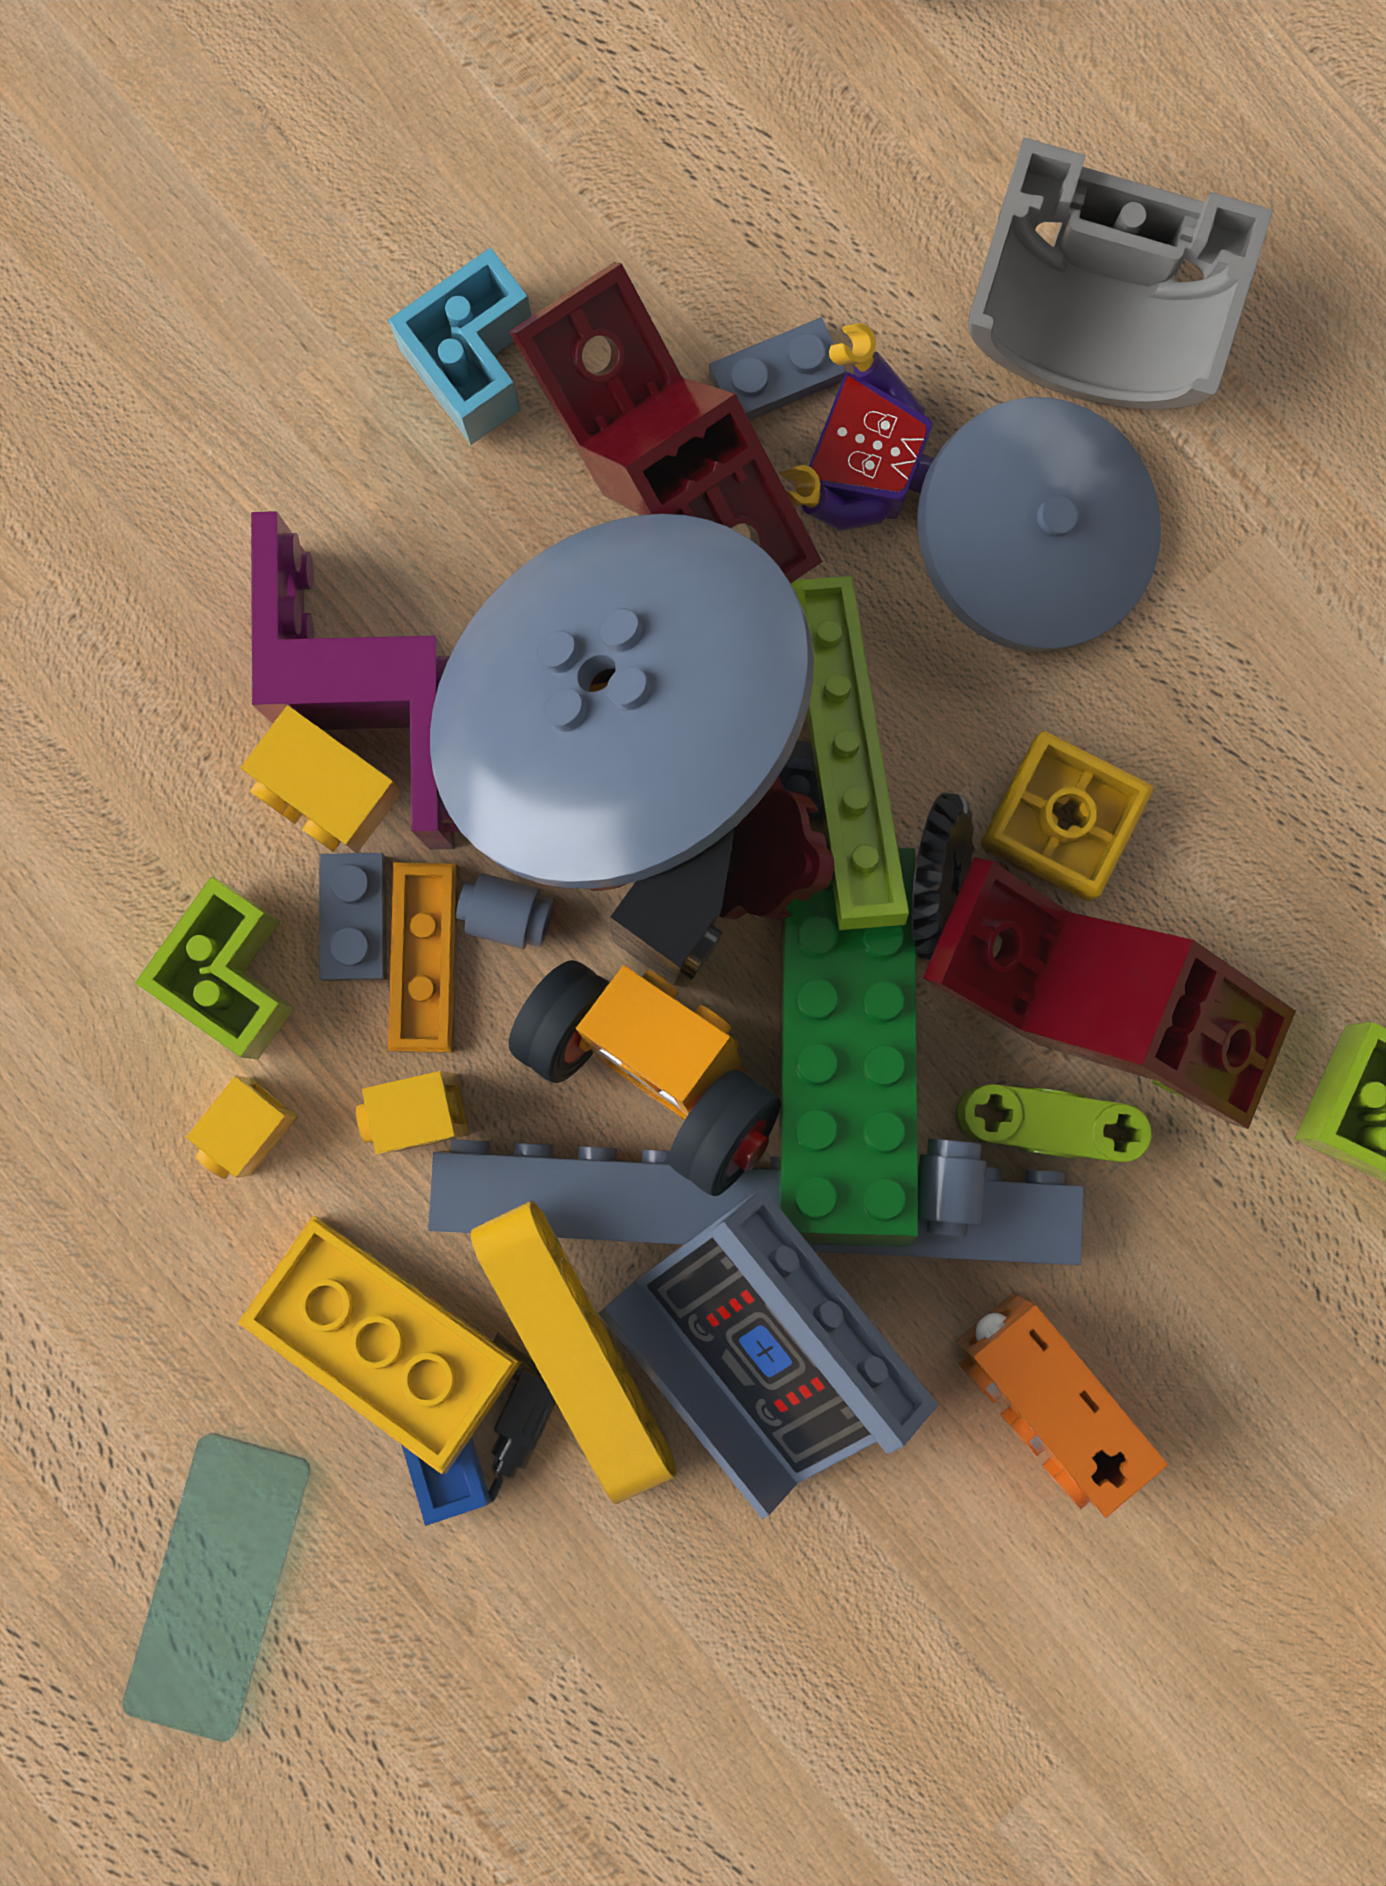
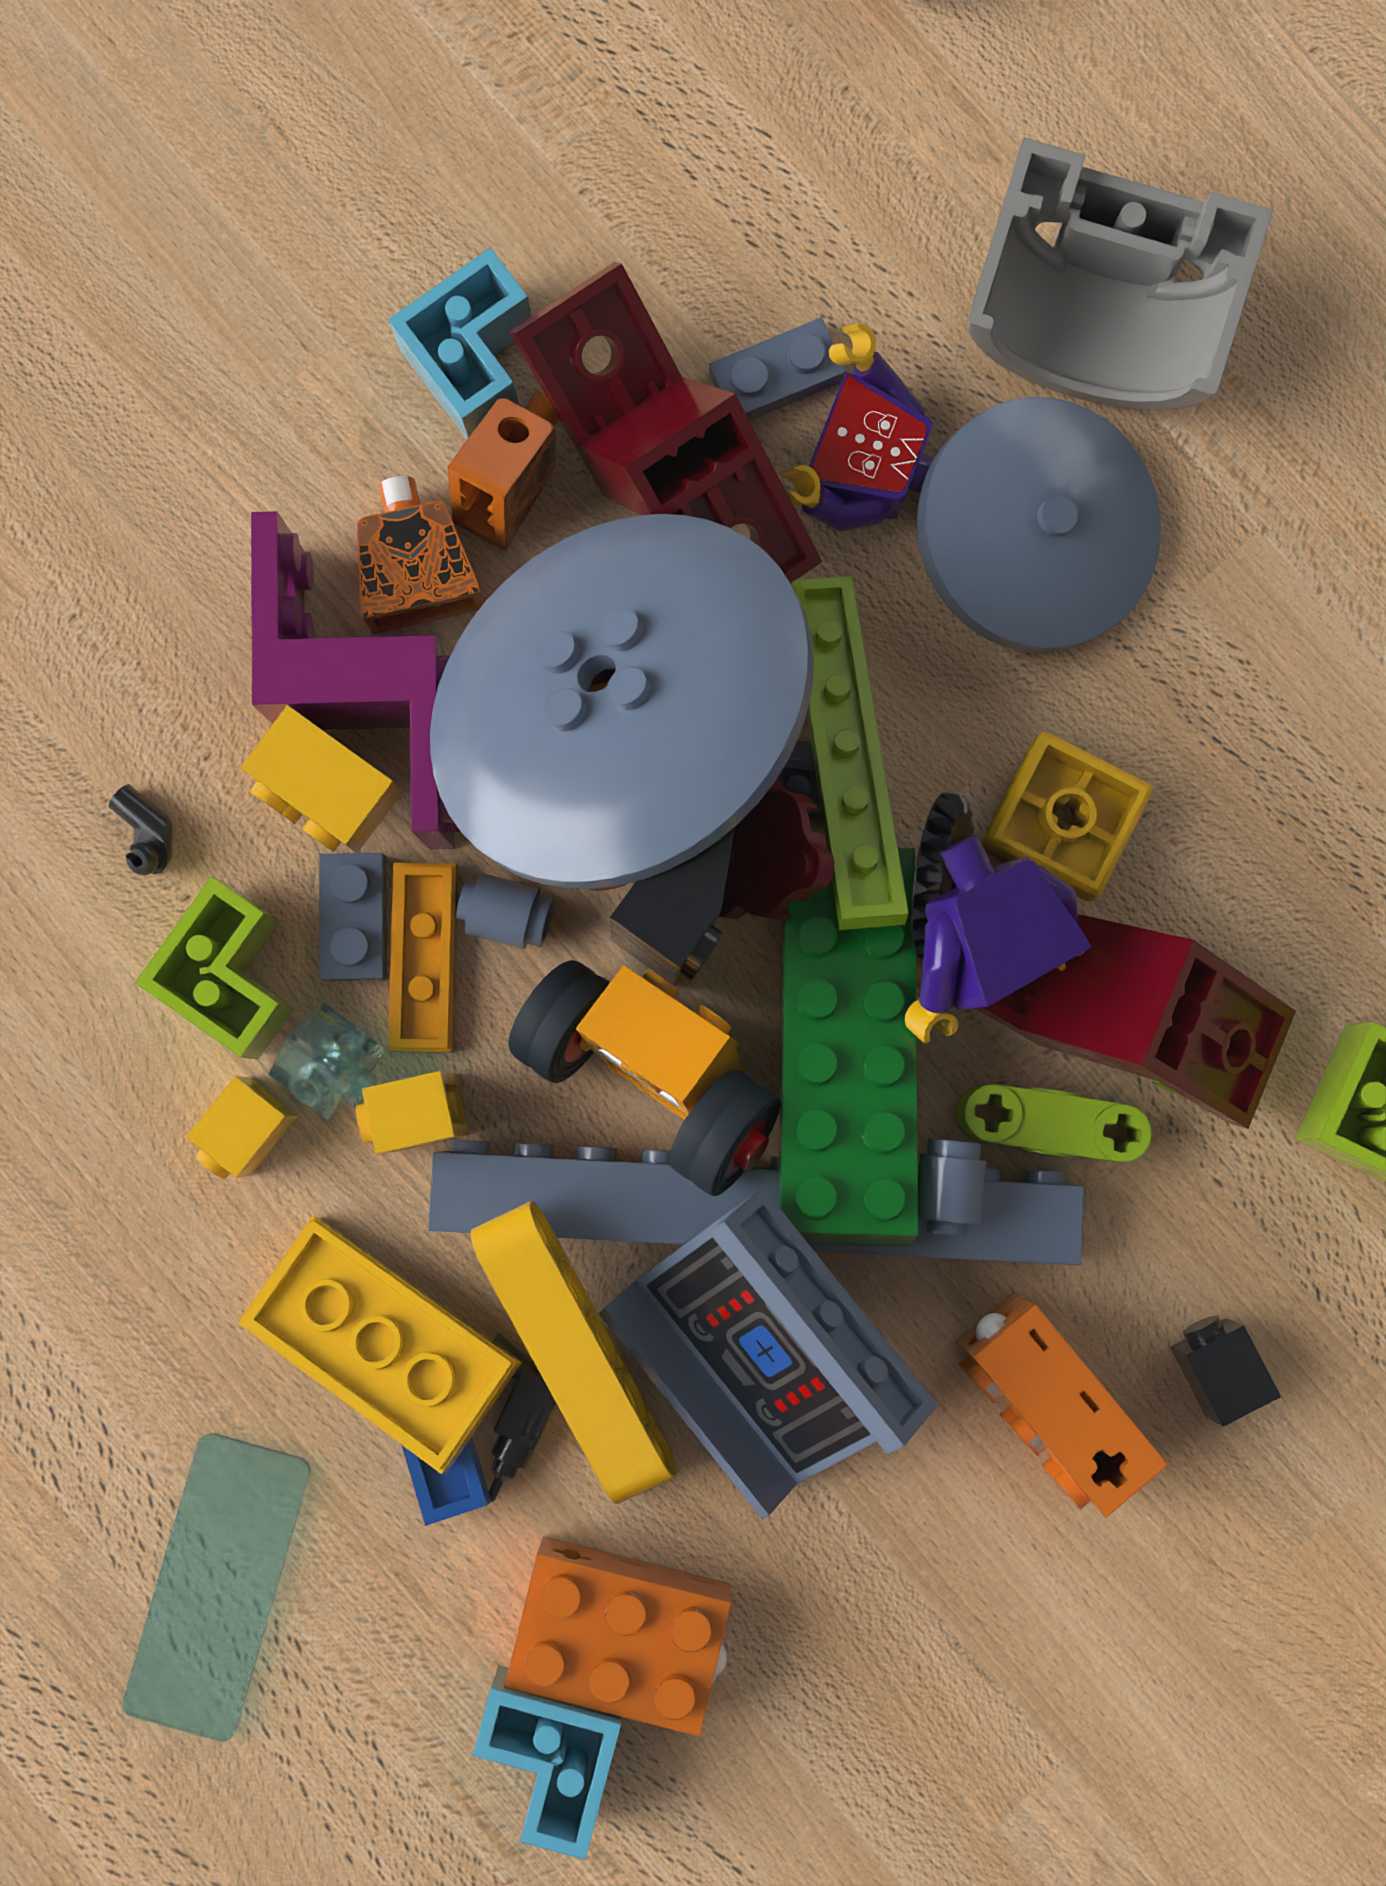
none -> black arm [109,784,172,876]
none -> clear light blue brick [269,1002,385,1121]
none -> torso [357,476,485,634]
none -> orange torso [448,391,559,551]
none -> medium azure brick [473,1665,622,1860]
none -> orange piece [504,1536,731,1737]
none -> dark purple torso [905,835,1091,1044]
none -> black brick [1170,1316,1281,1427]

